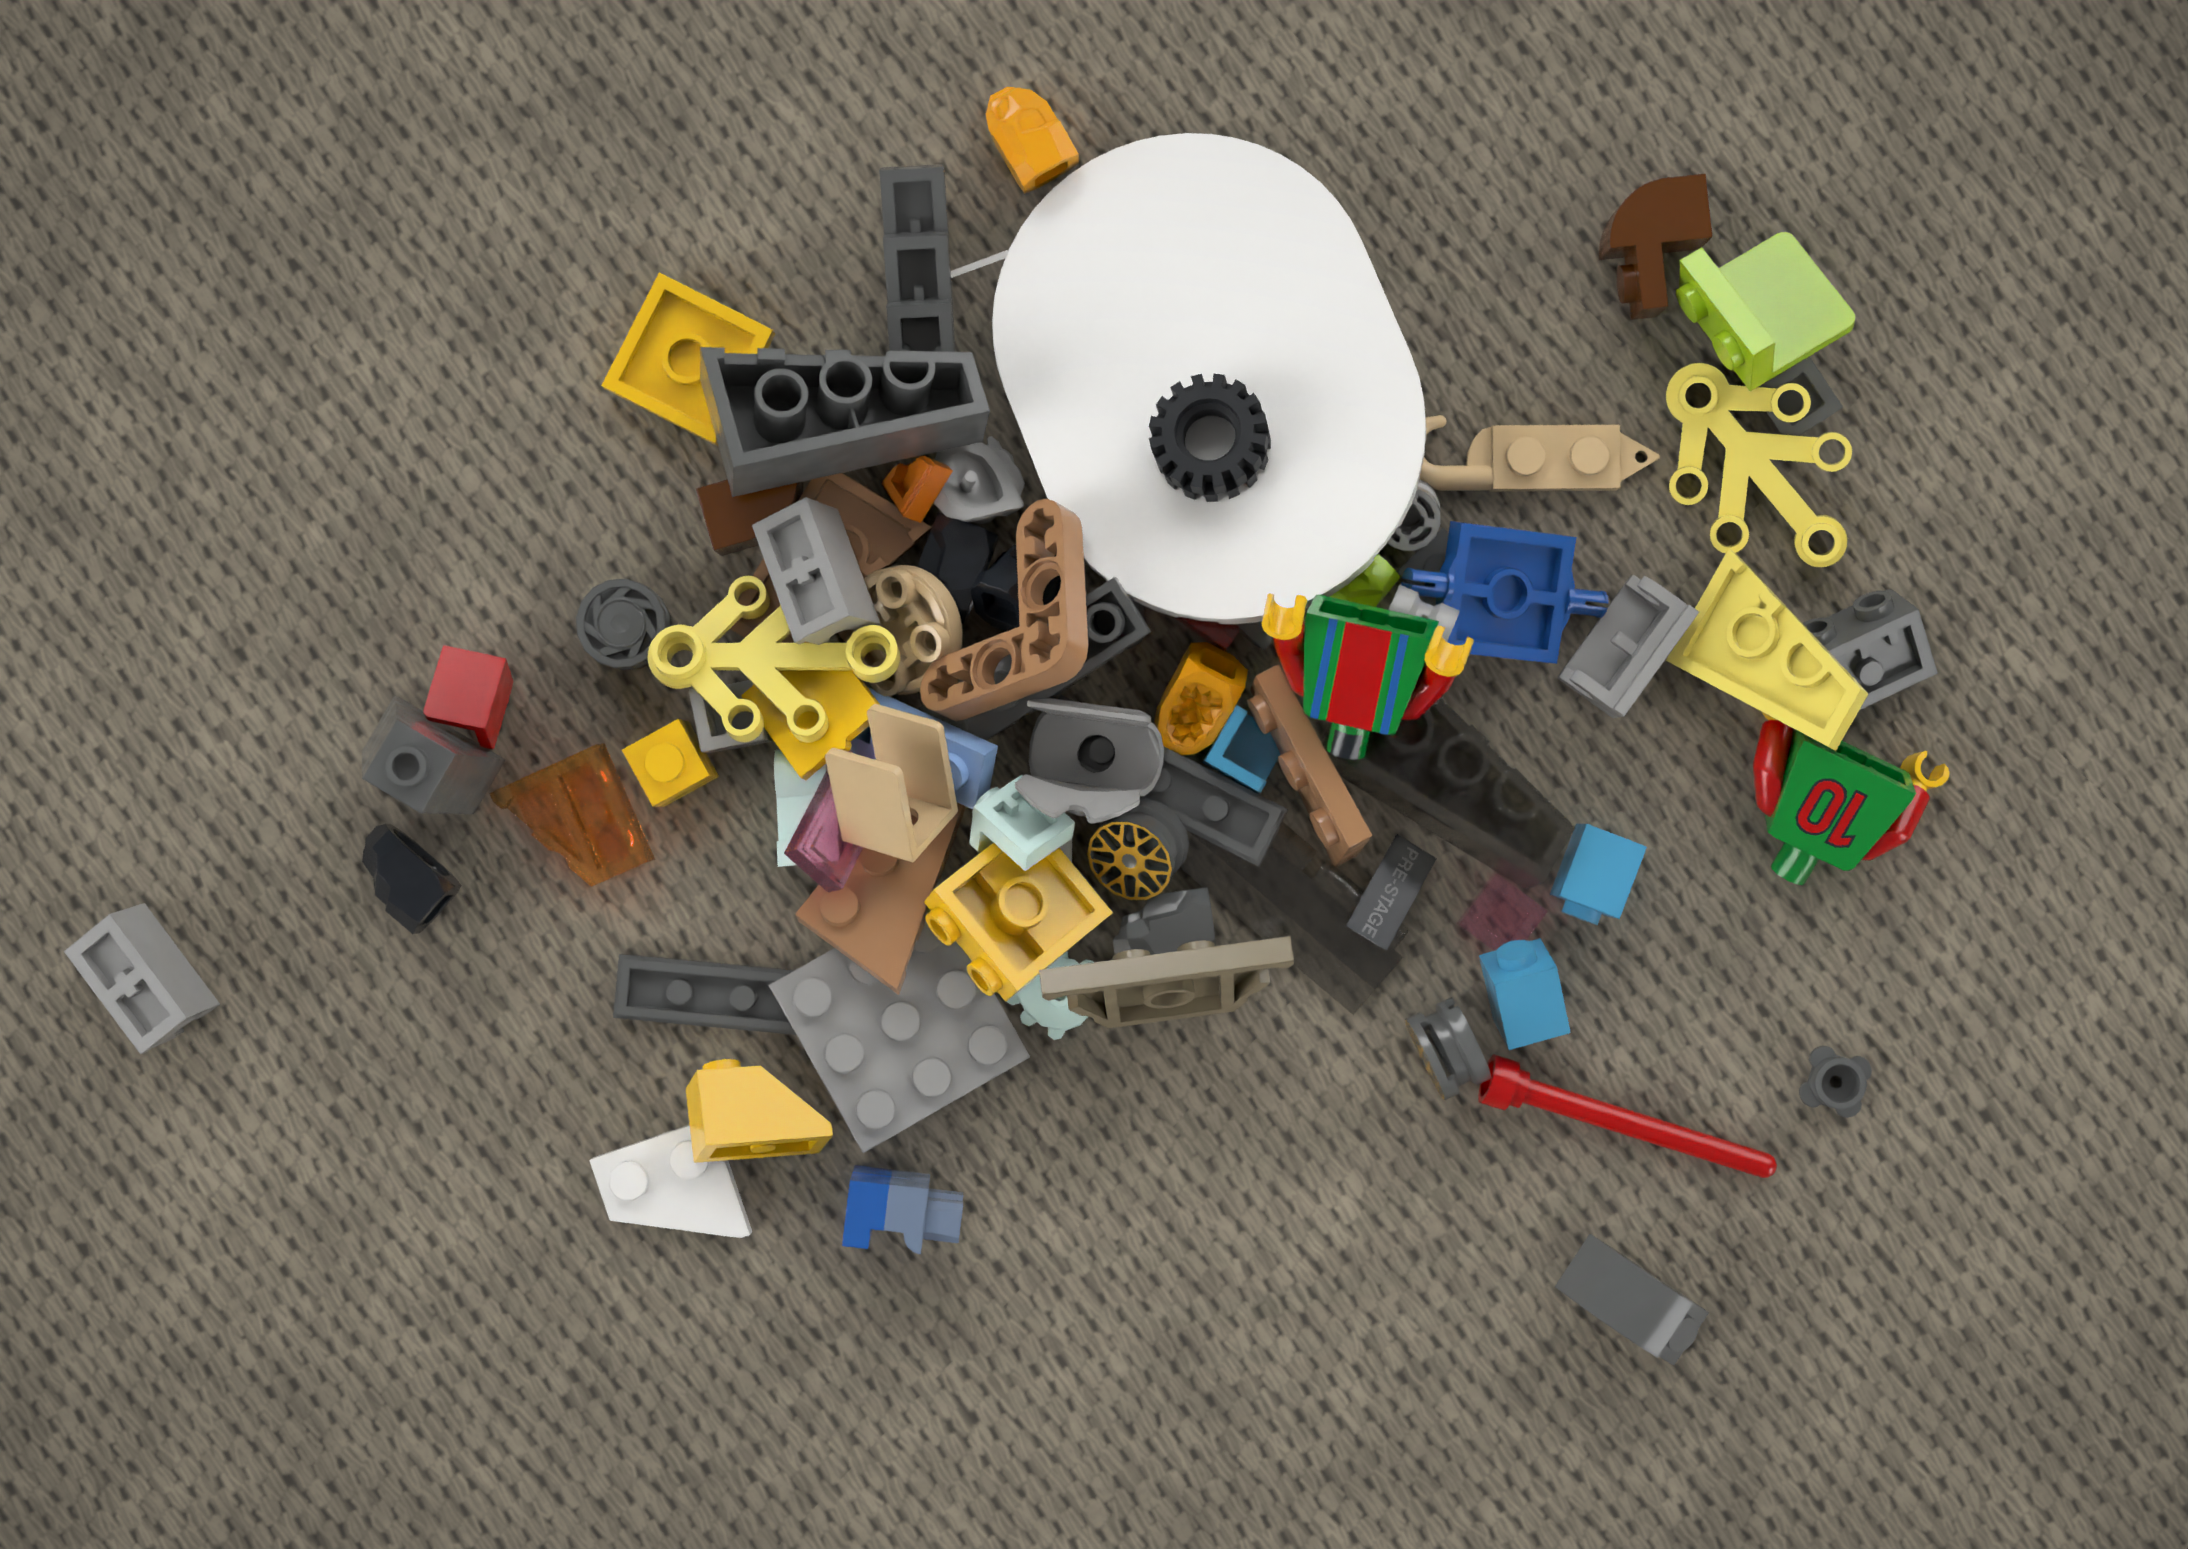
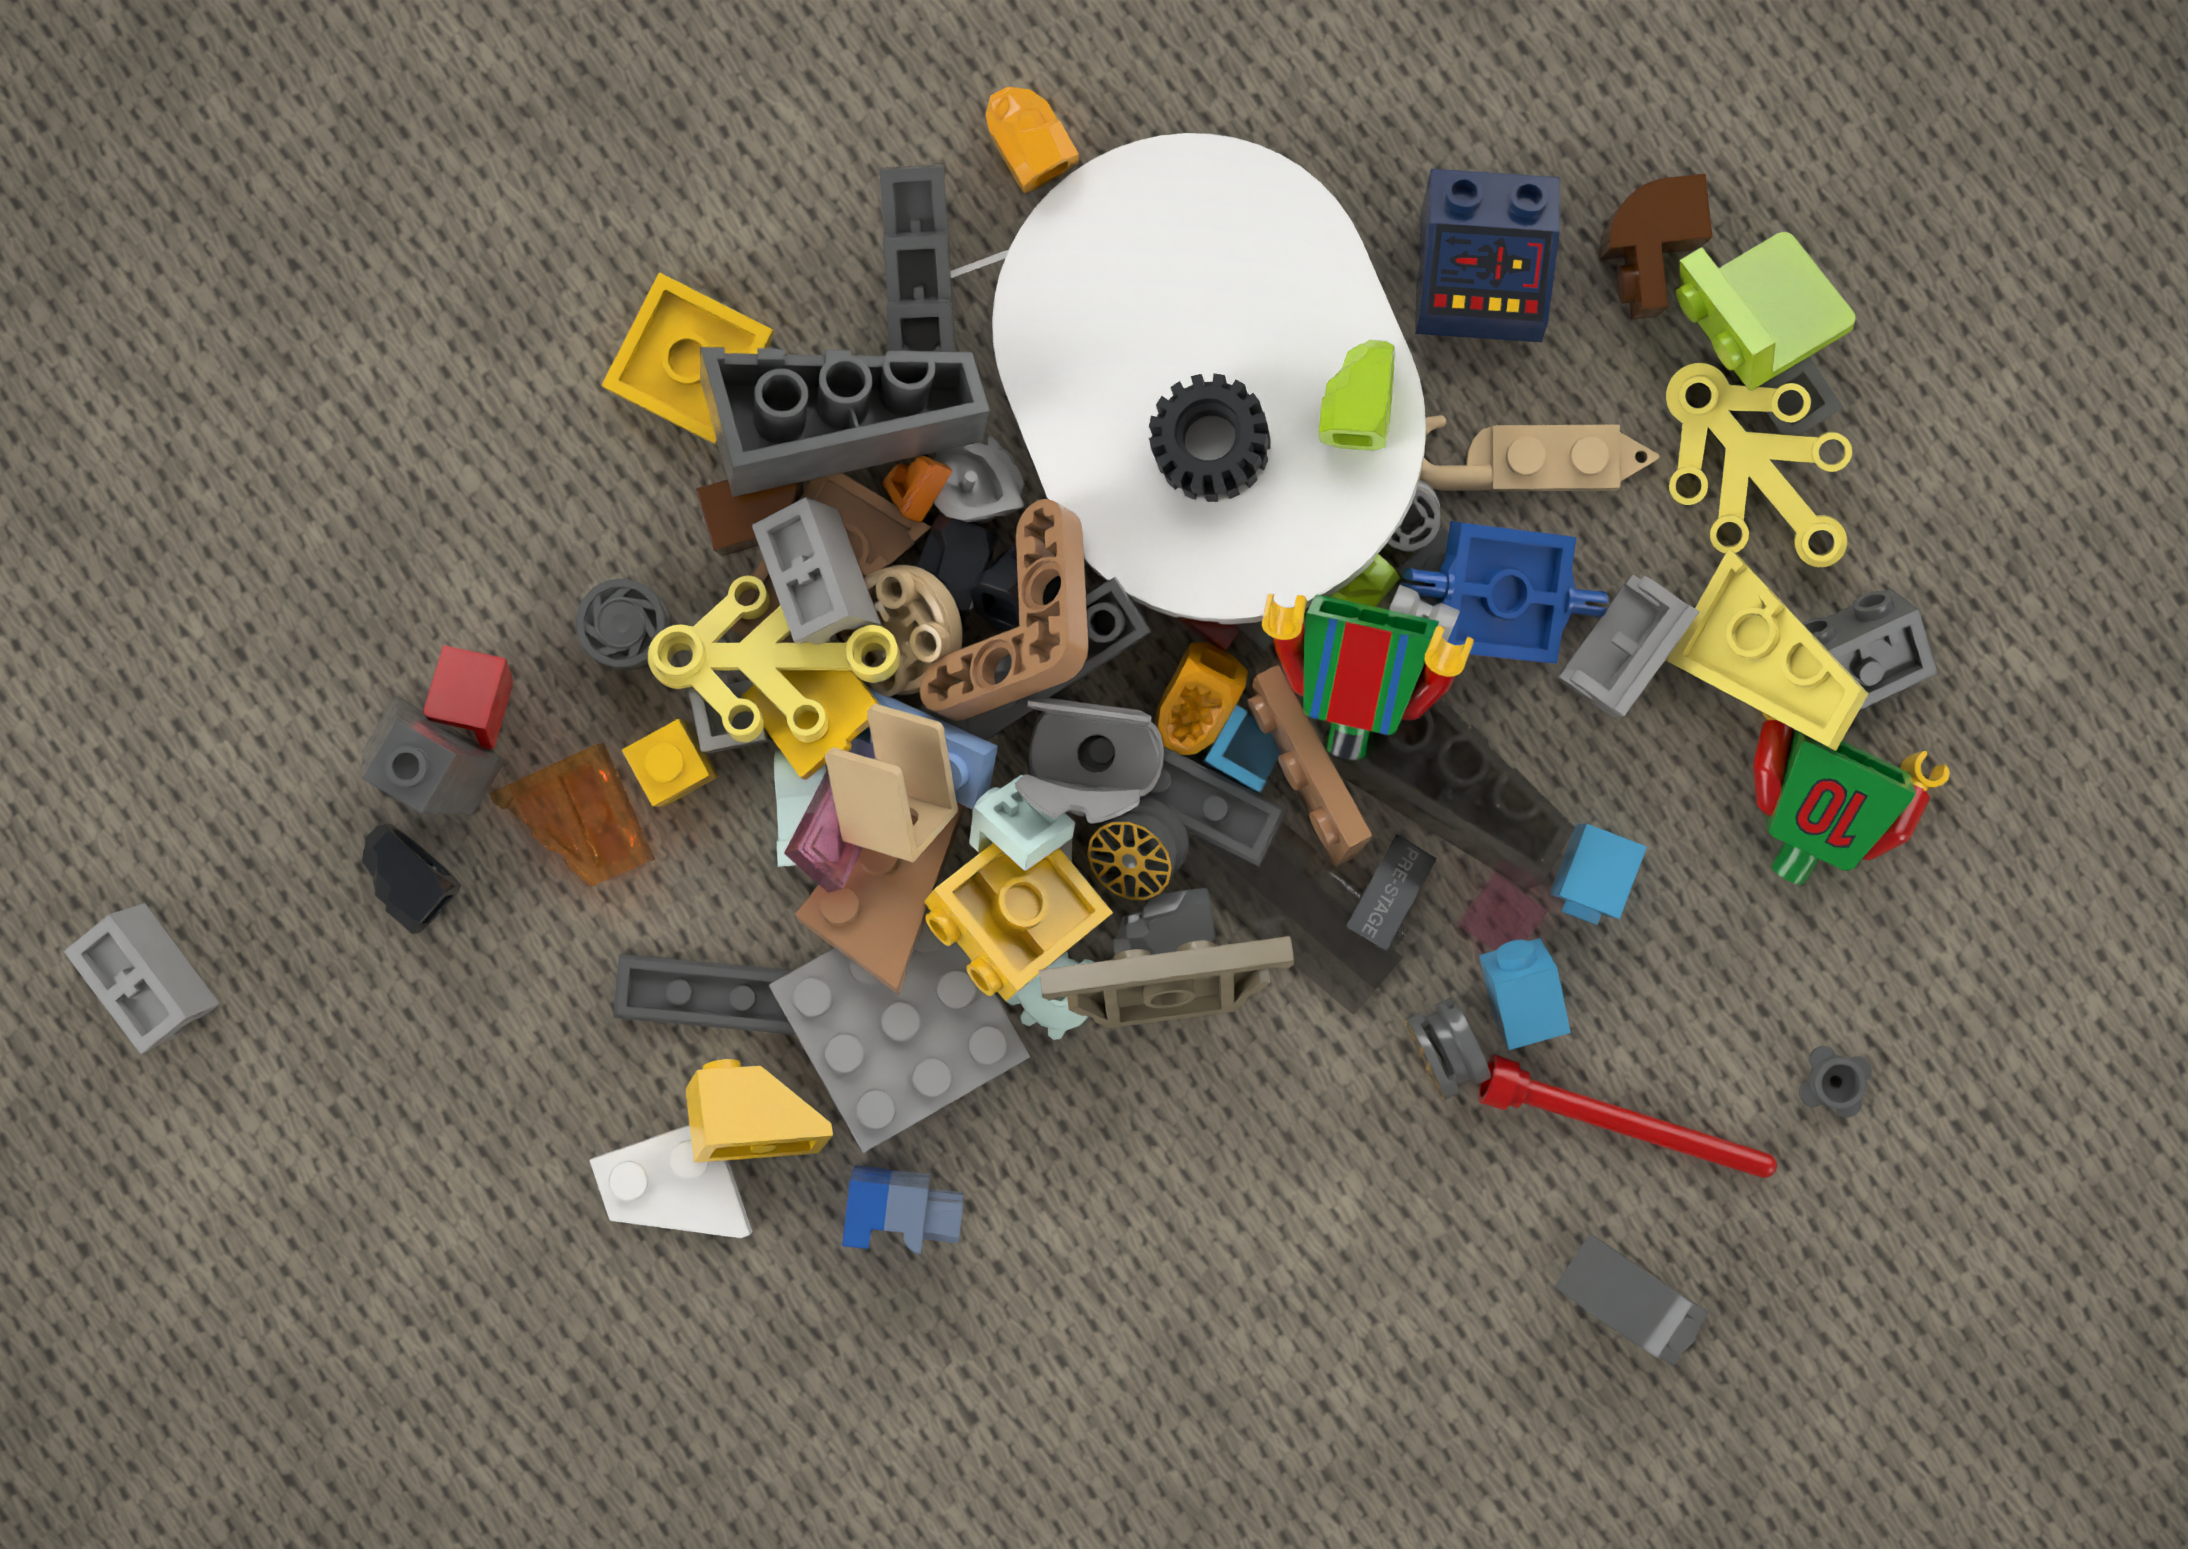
none -> lime rock [1319,339,1395,451]
none -> dark blue piece [1415,169,1560,342]

